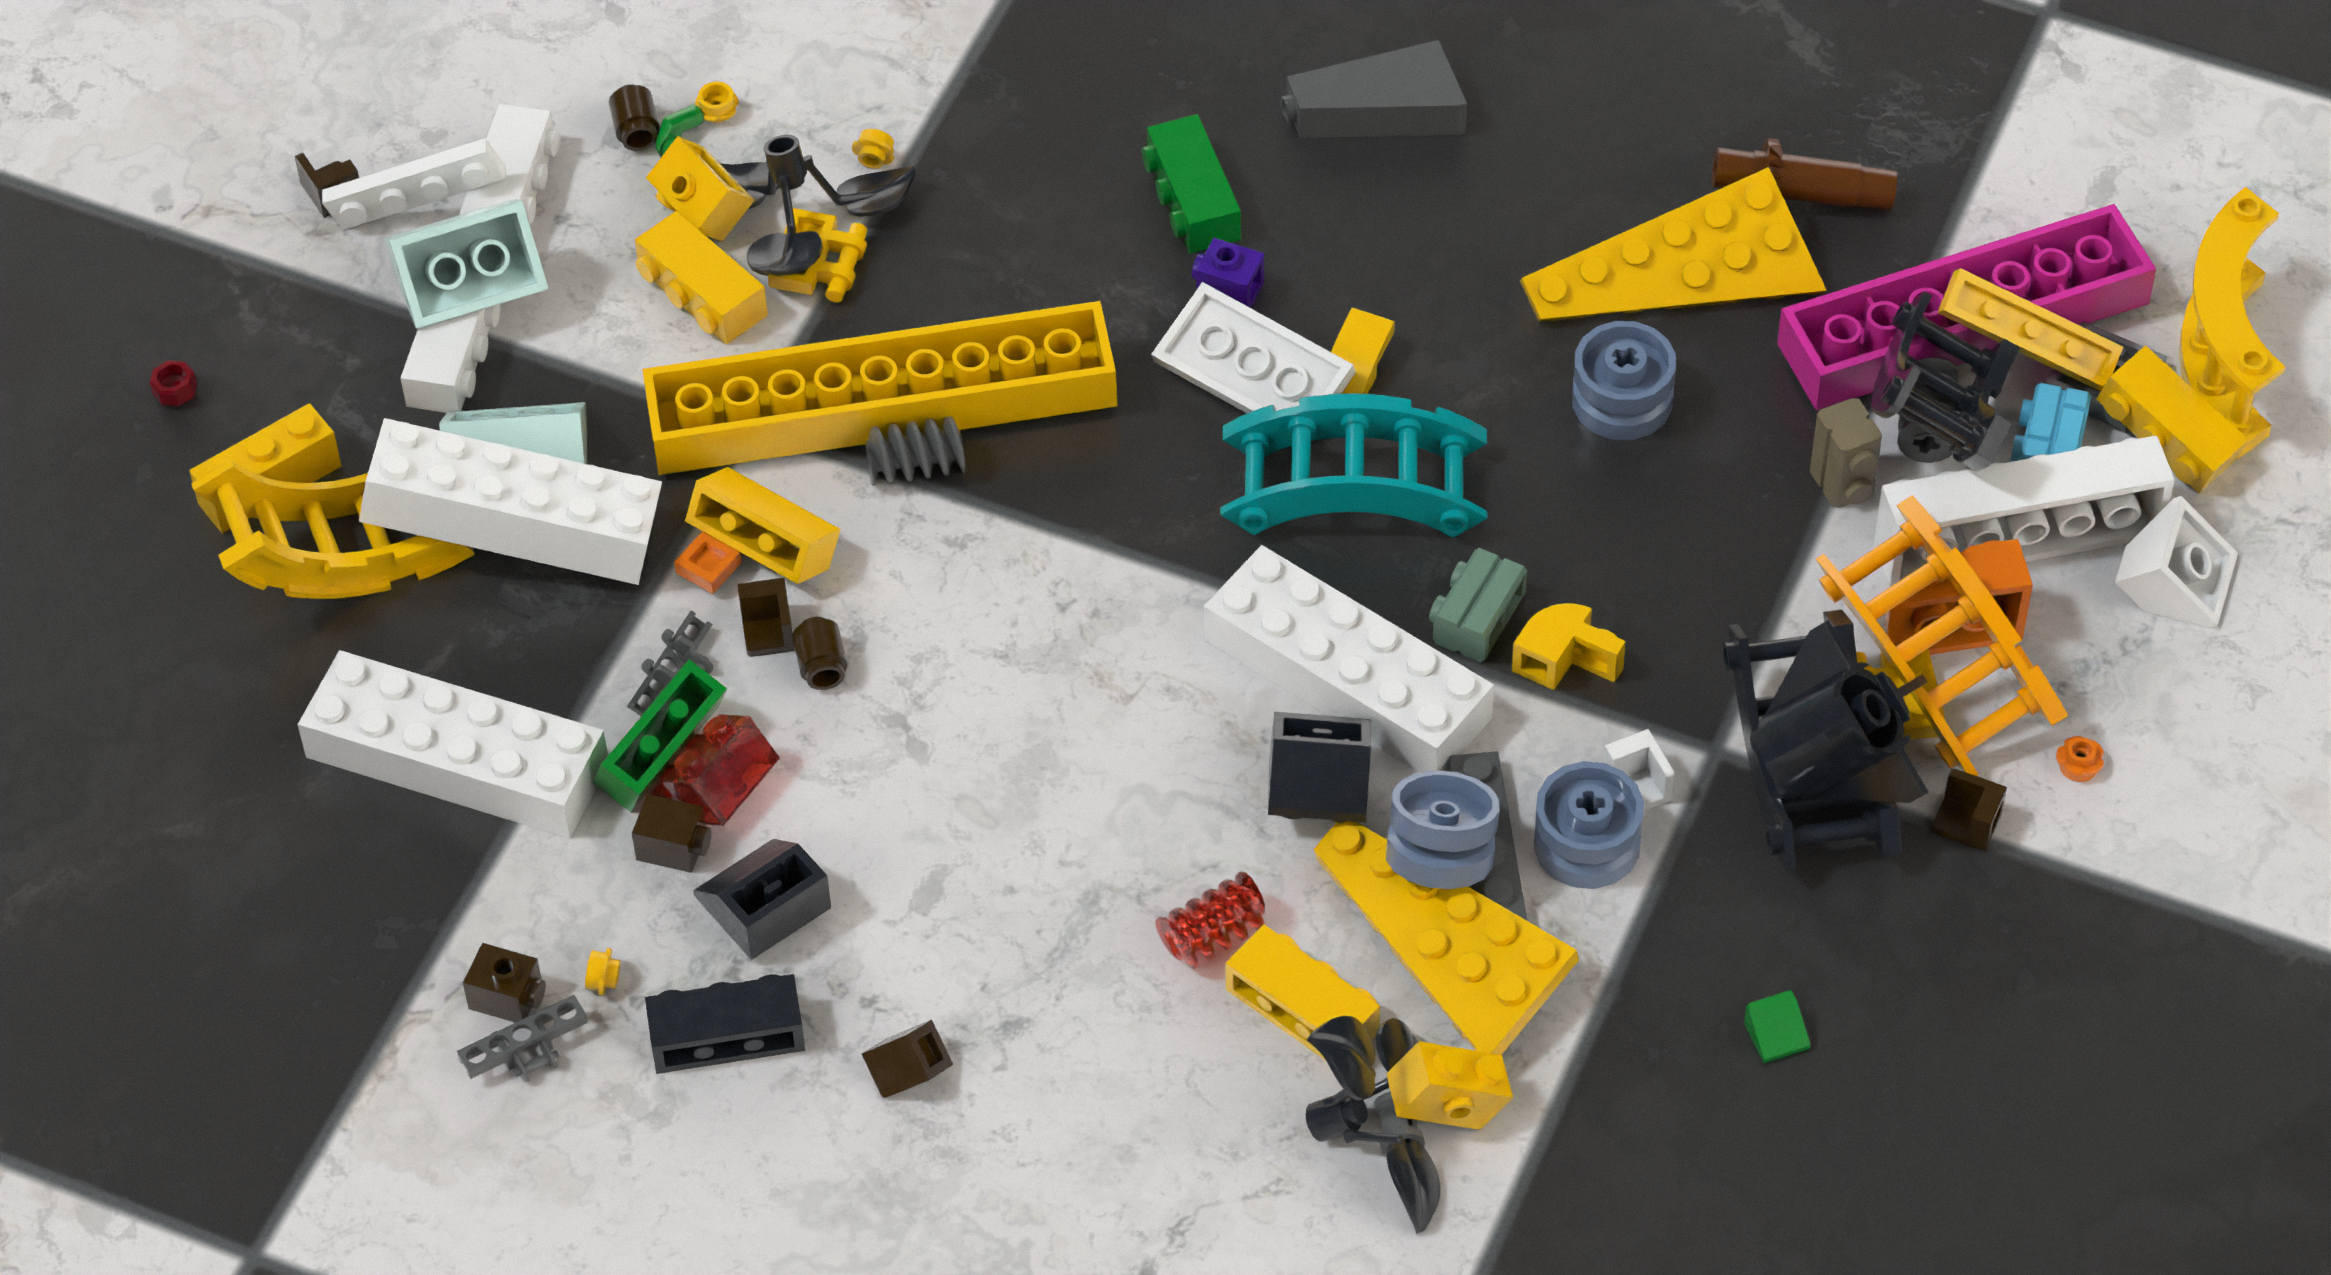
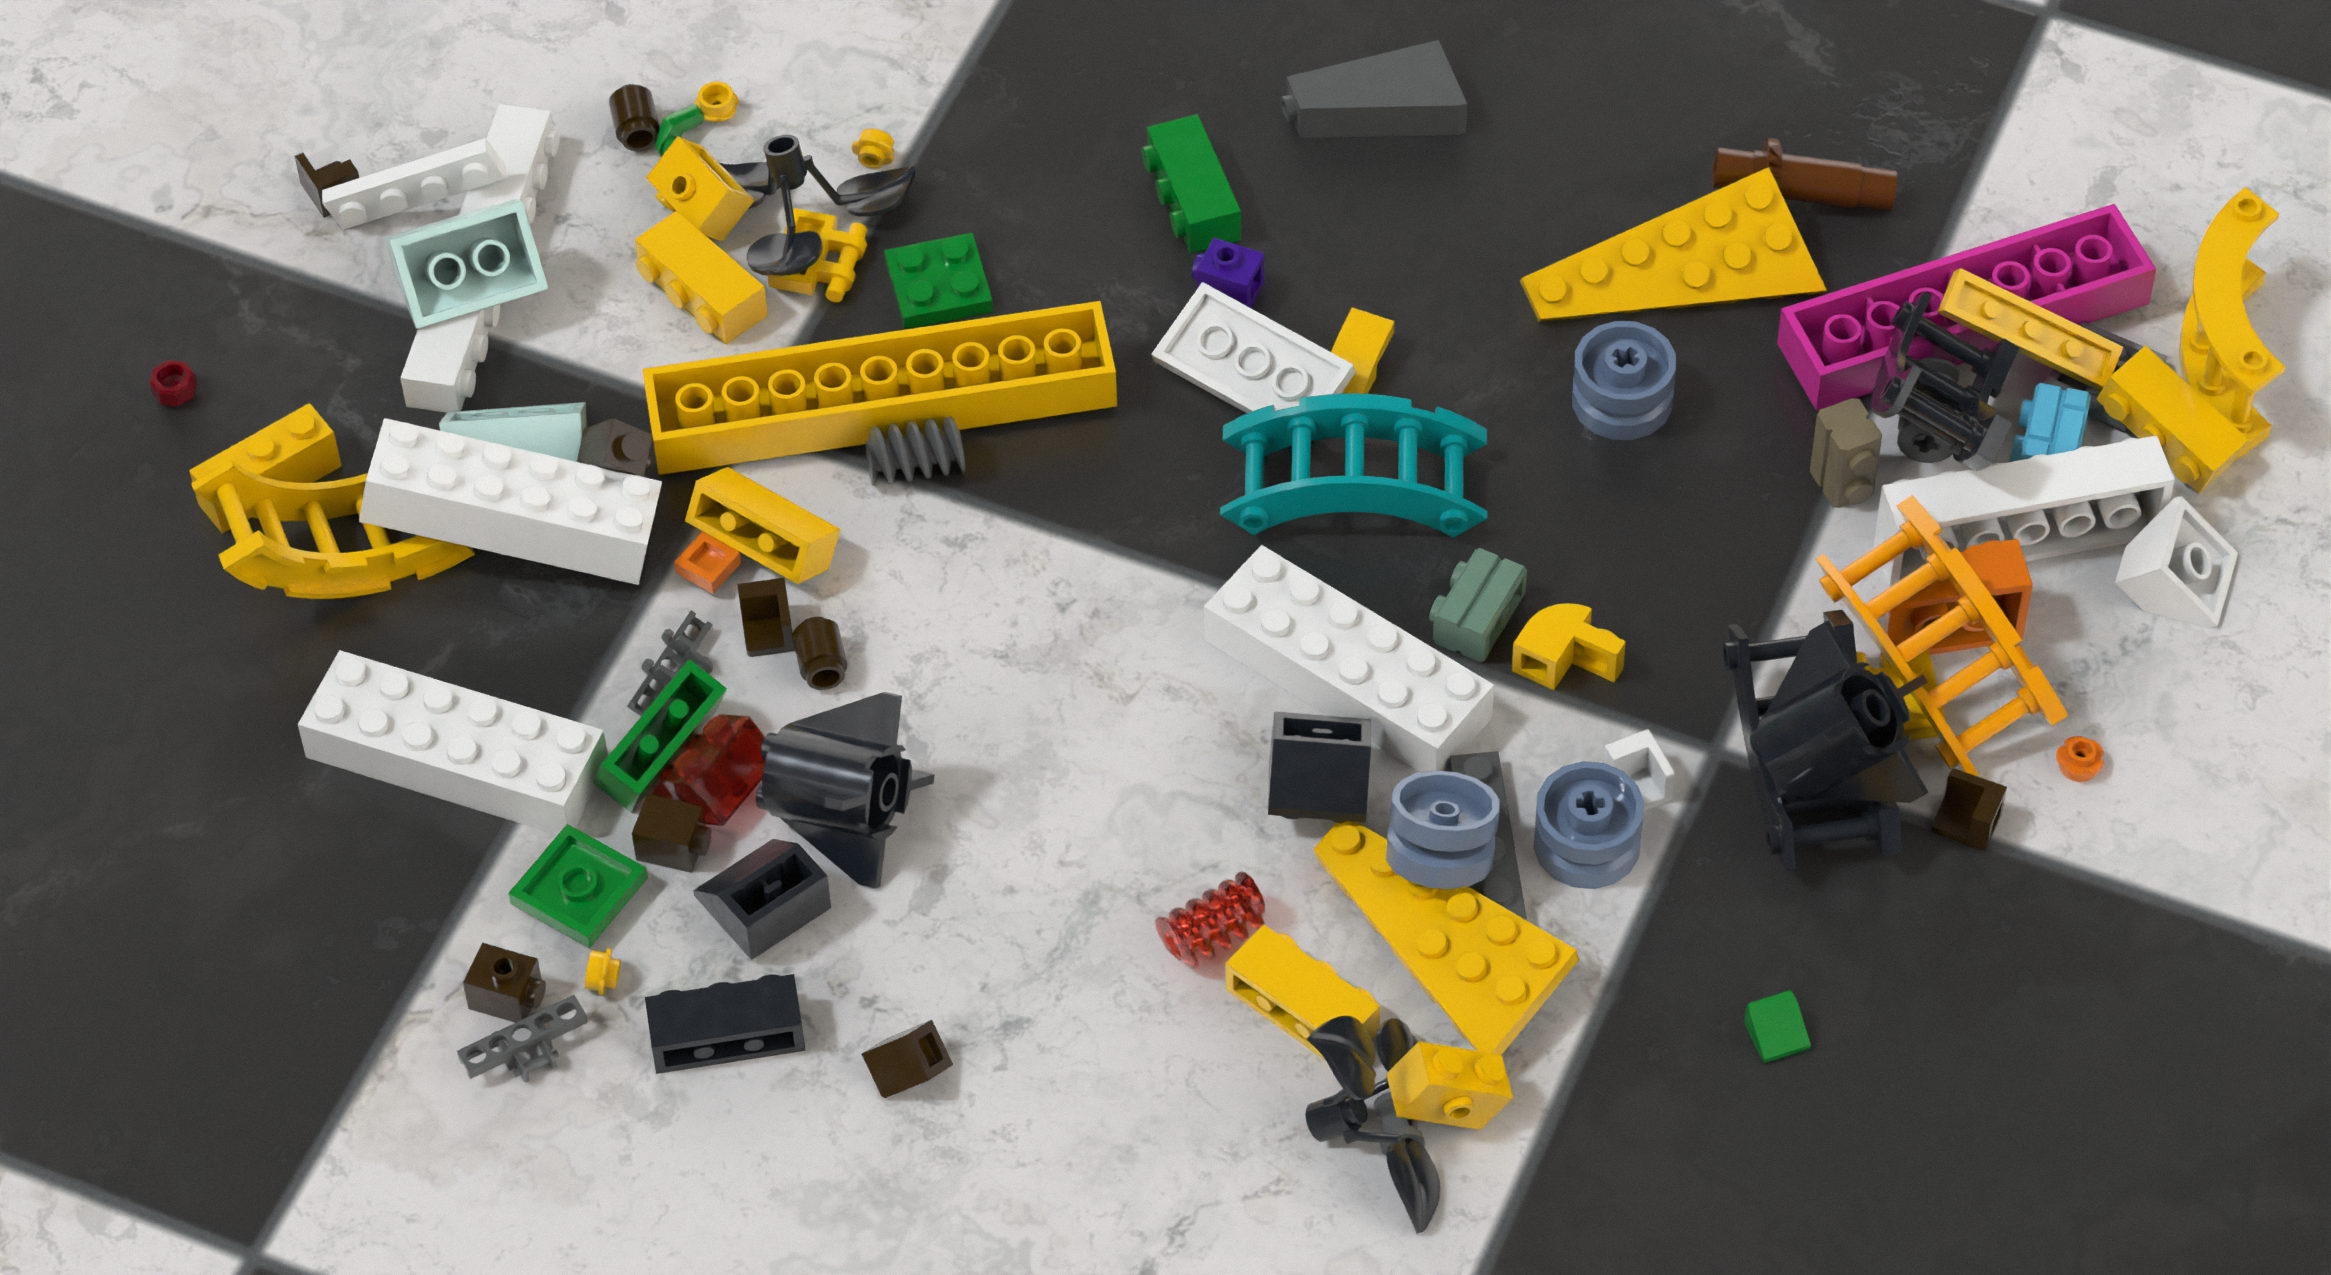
none -> green plate [508,824,648,948]
none -> dark brown brick [577,418,653,477]
none -> black brick [756,692,935,888]
none -> green plate [884,233,993,330]

